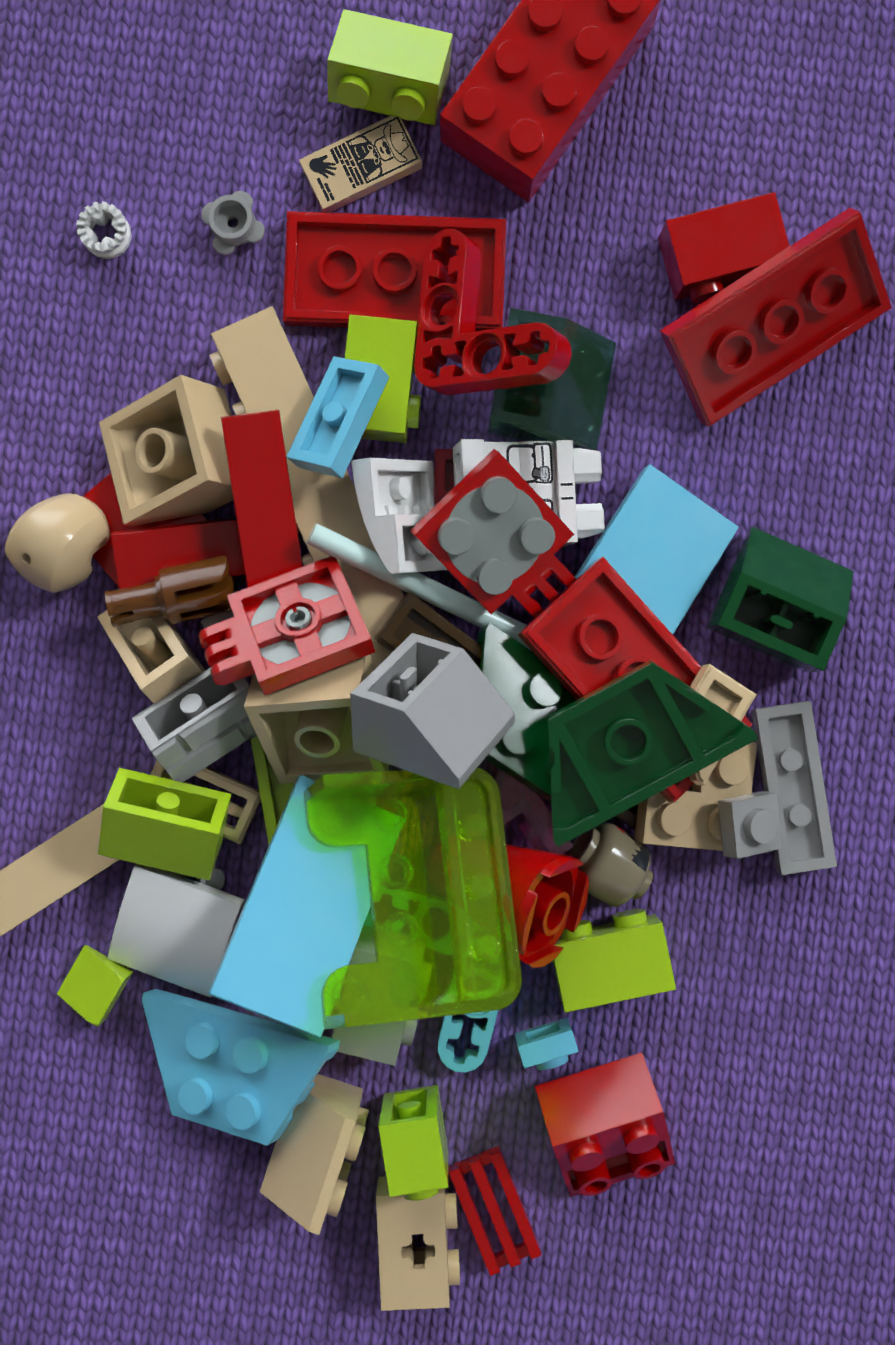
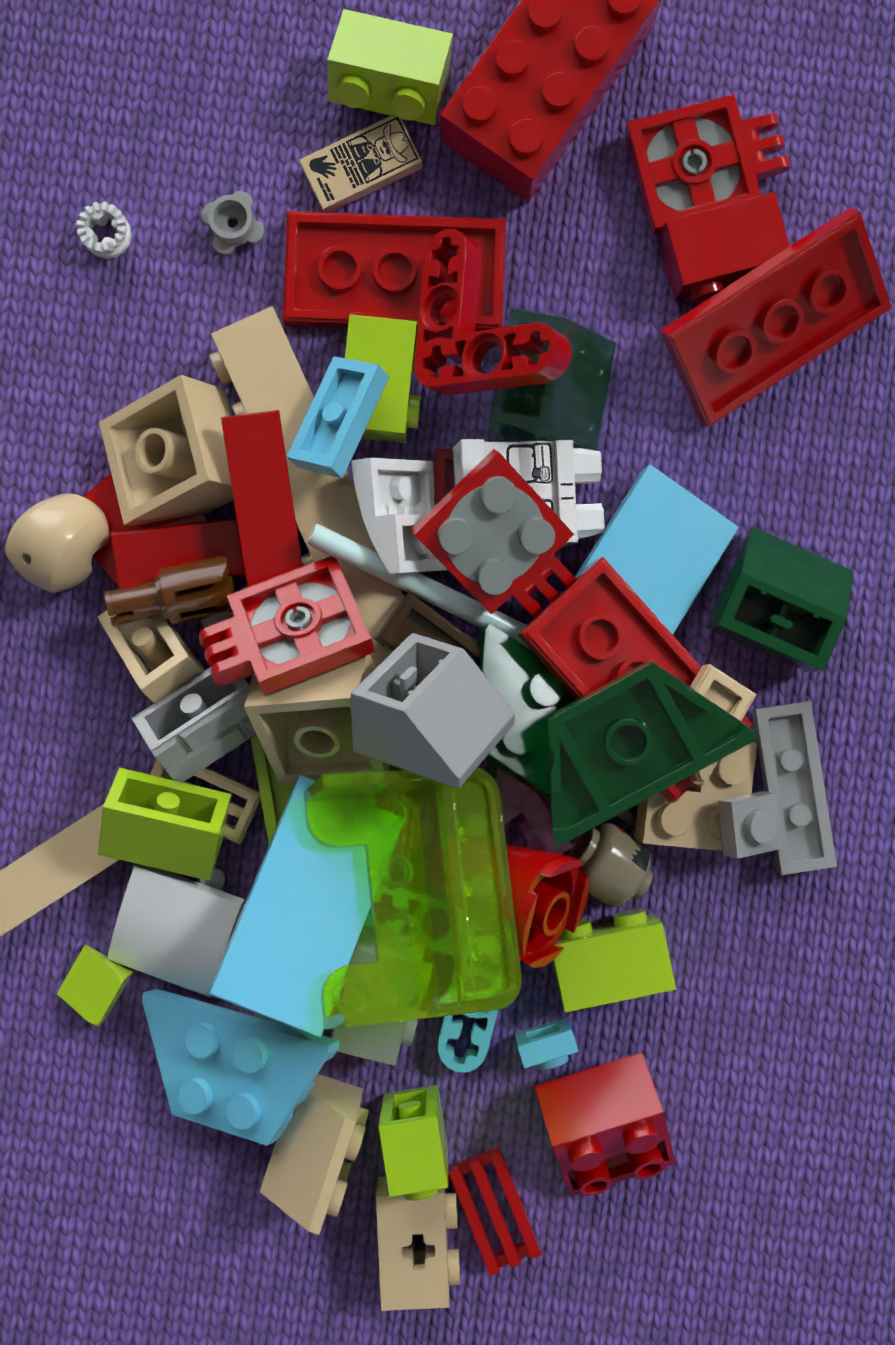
none -> red piece [625,94,791,235]

